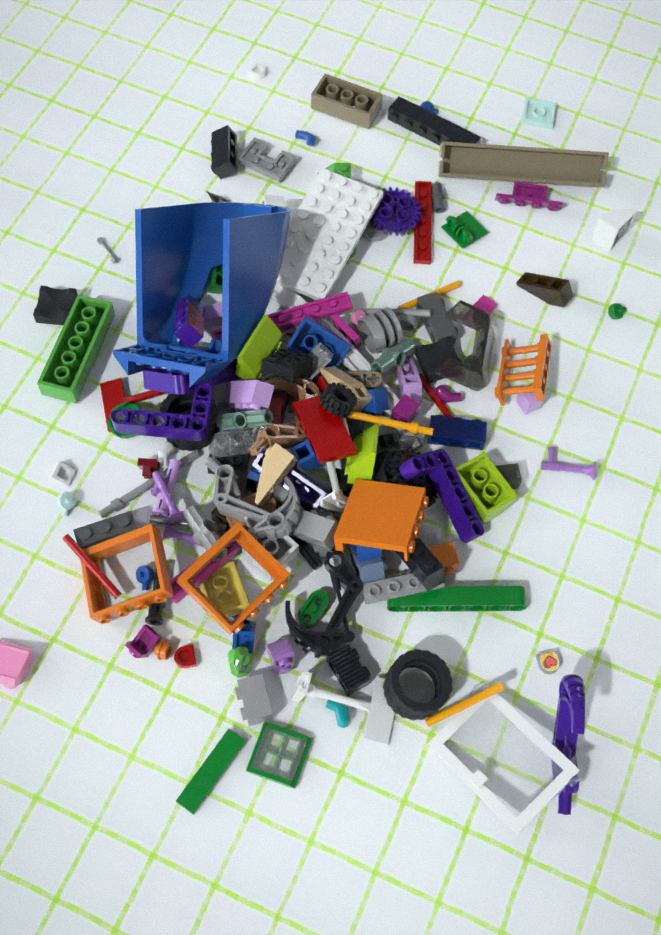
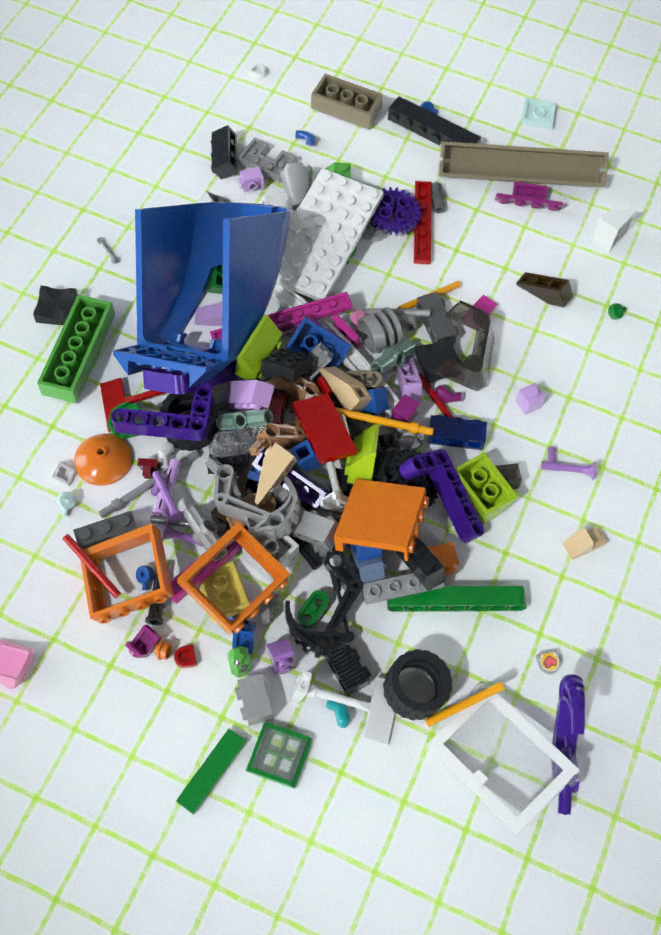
dark purple brick [174,294,205,349] -> none
black tyre [319,382,357,418] -> none
green hinge [441,211,489,249] -> none
orange fence [494,334,552,406] -> none
none -> orange dish [74,434,132,486]
none -> lavender brick [238,166,265,192]
none -> light grey bracket [260,593,280,626]
none -> light grey cone [279,163,313,211]
none -> tan slope [562,526,607,560]

